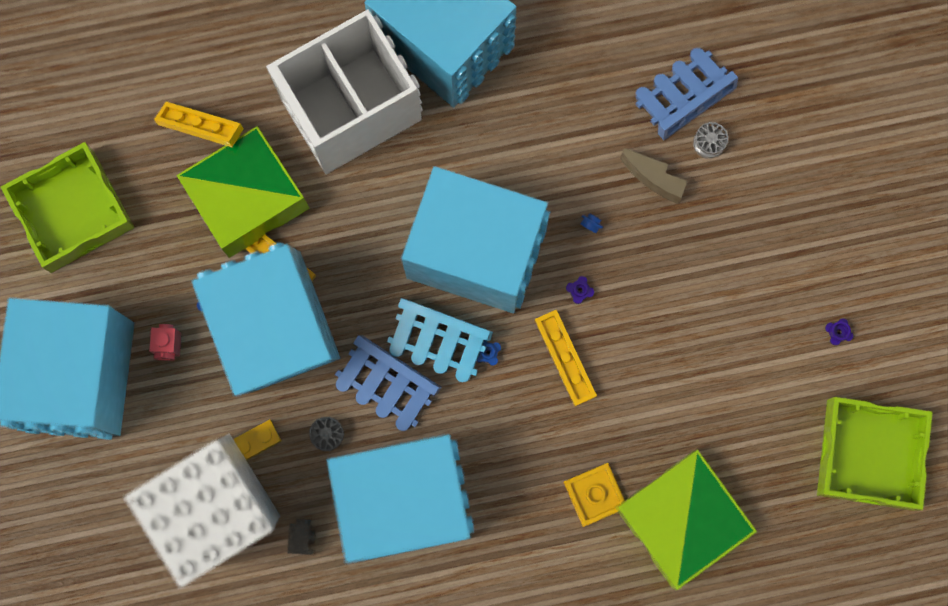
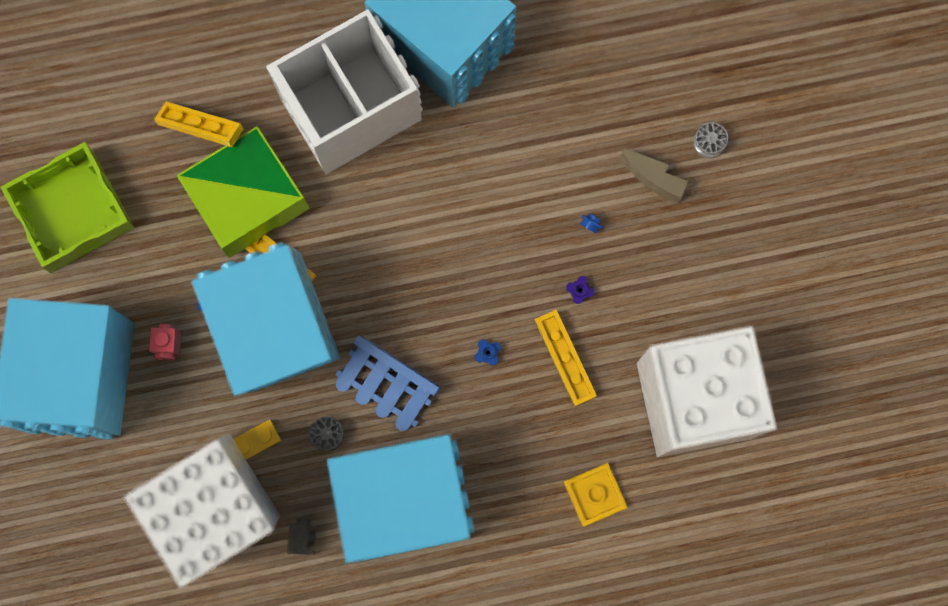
medium azure fence [387,298,493,382] -> none
medium azure piece [401,166,550,314] -> none
tile [615,450,757,590] -> none
medium blue fence [636,48,738,140] -> none
lime tile [817,397,932,511] -> none
dark purple plate [825,319,853,346] -> none
none -> white piece [636,327,776,458]

